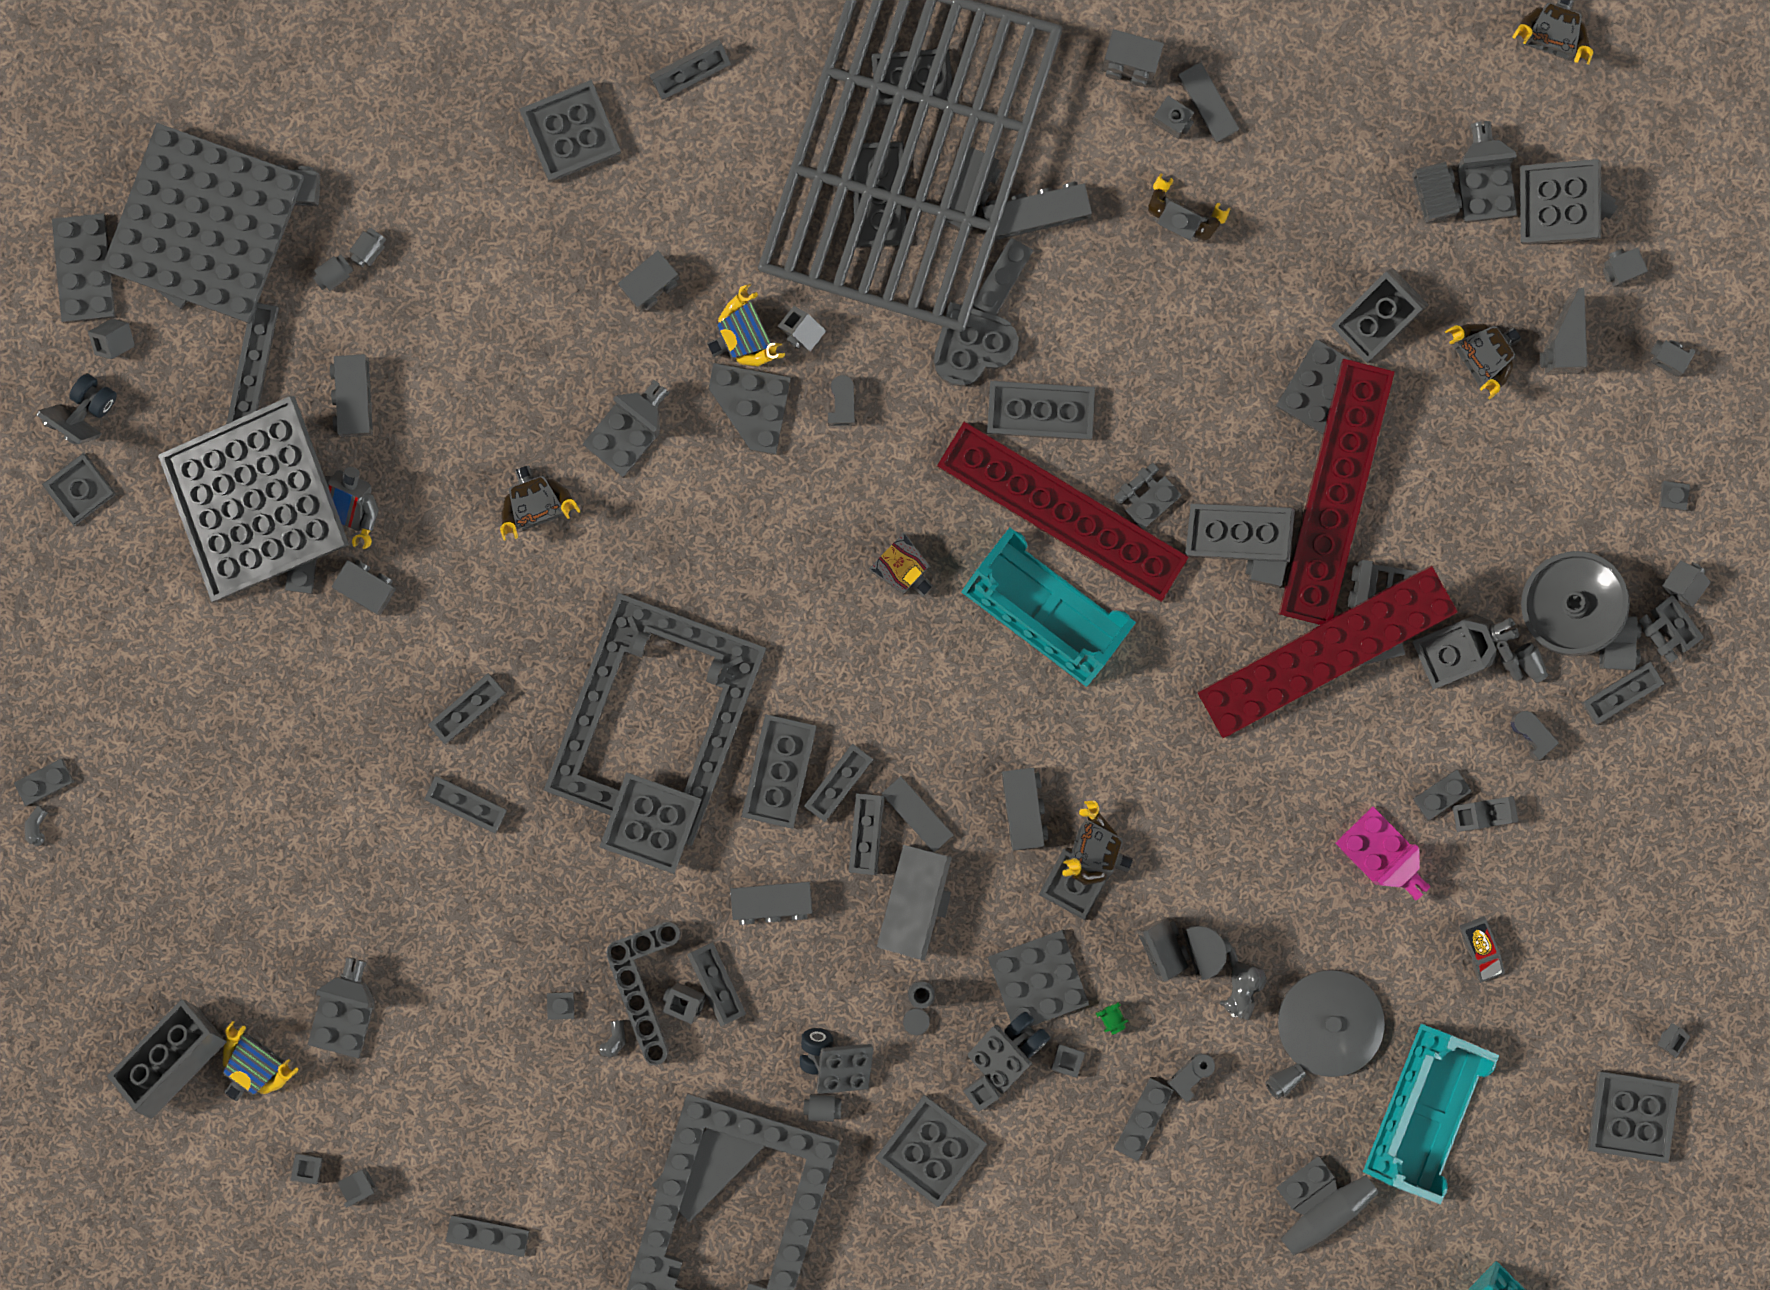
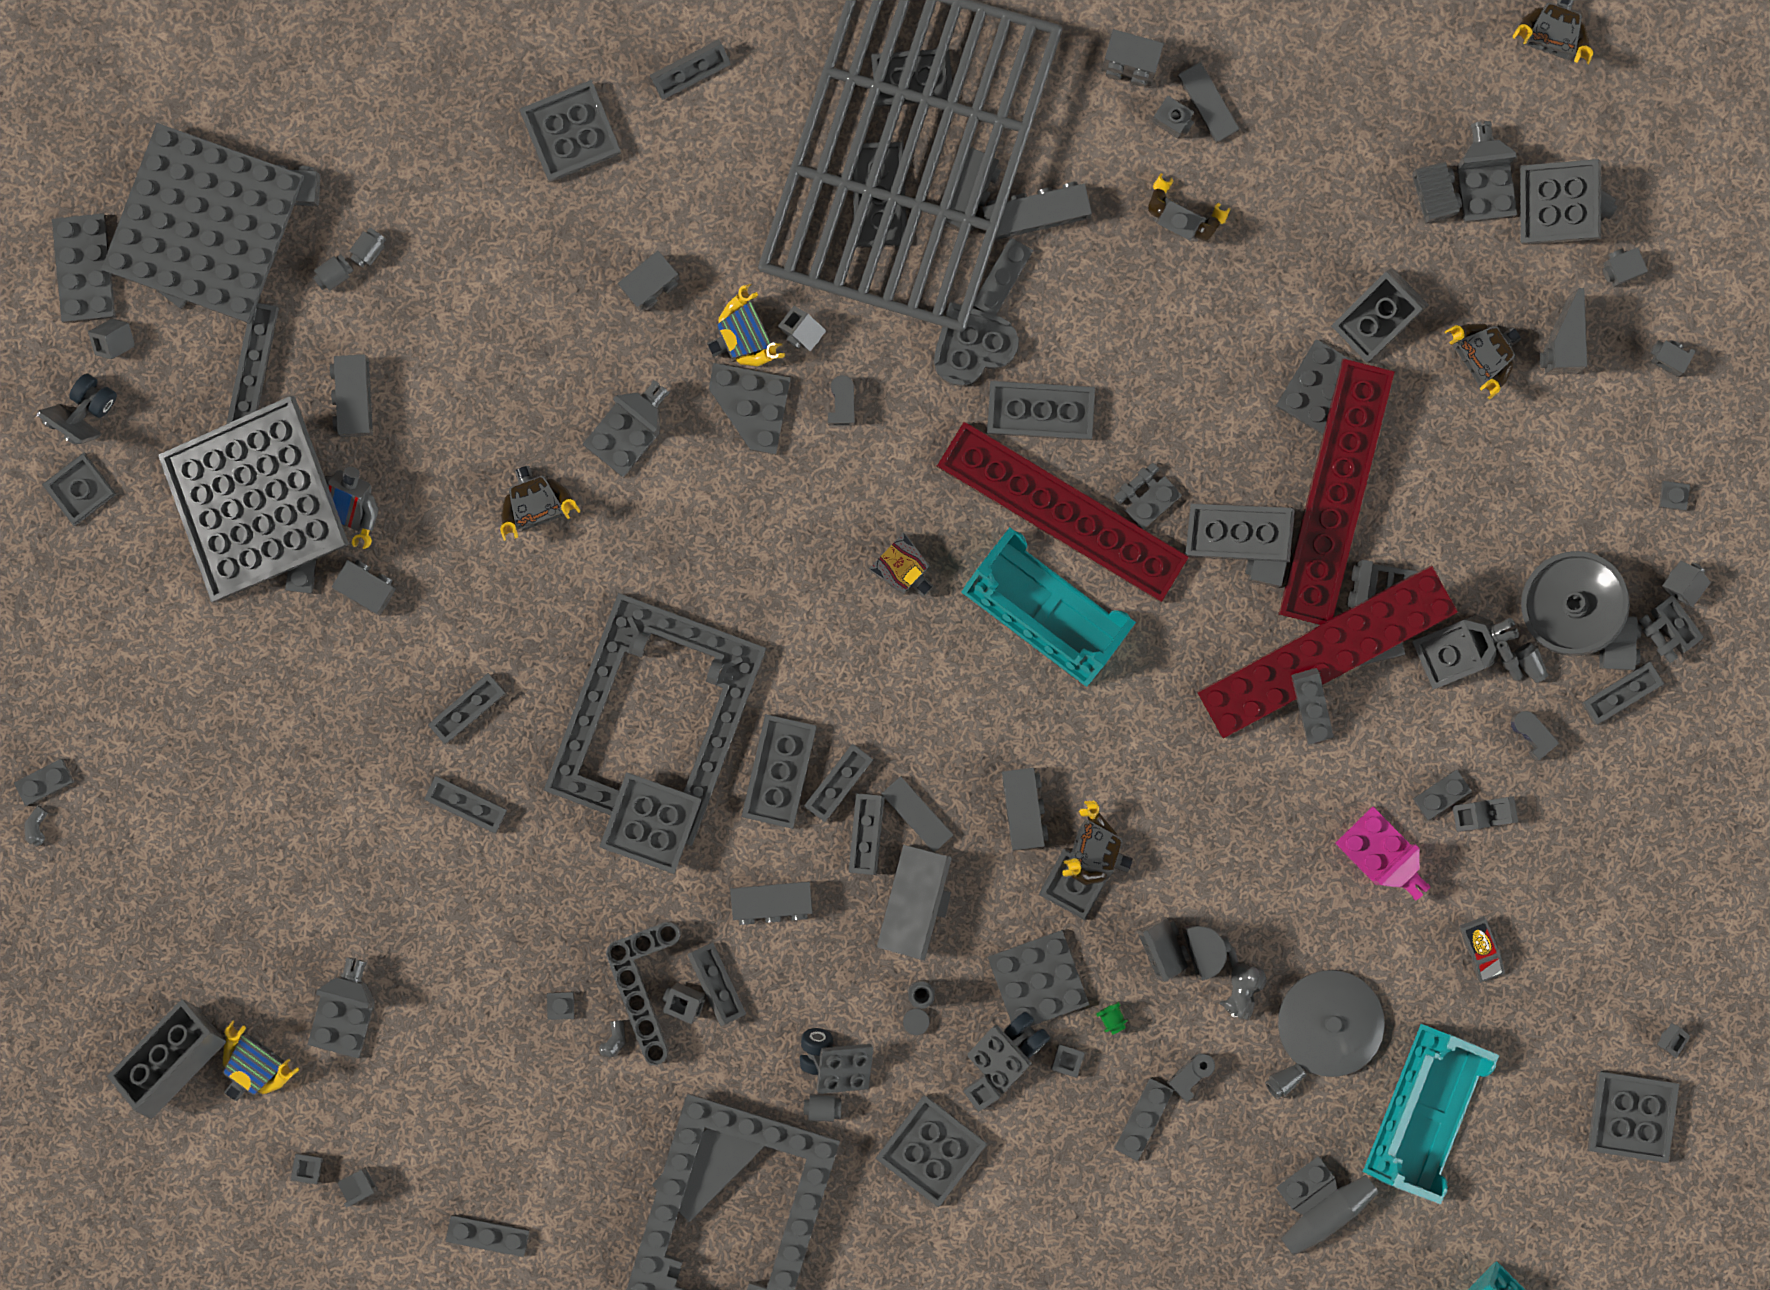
none -> dark grey plate [1291,668,1334,745]

